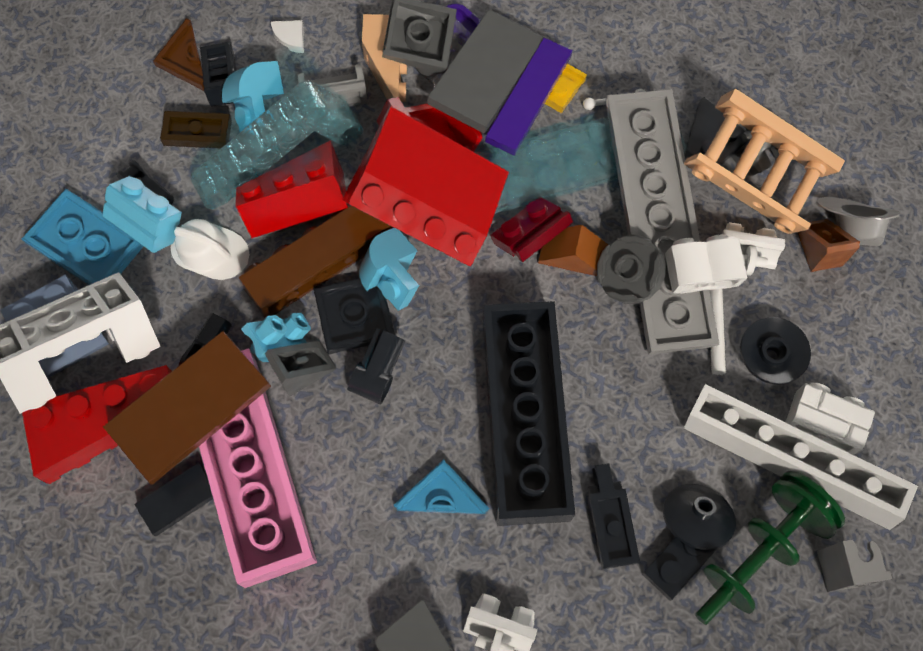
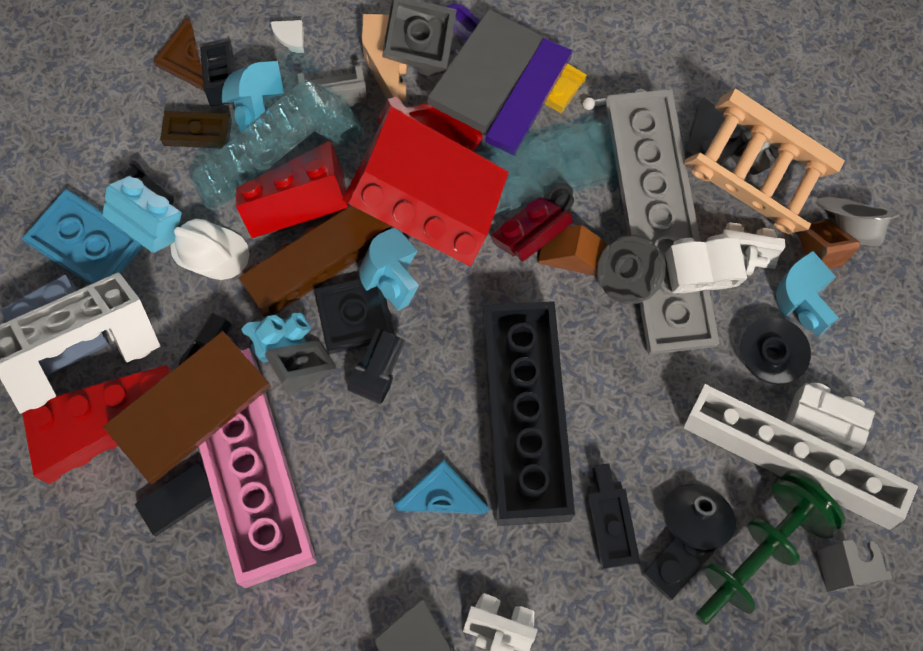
white bar [710,289,726,375] -> none
none -> black piece [545,182,574,212]
none -> medium azure brick [776,251,839,337]

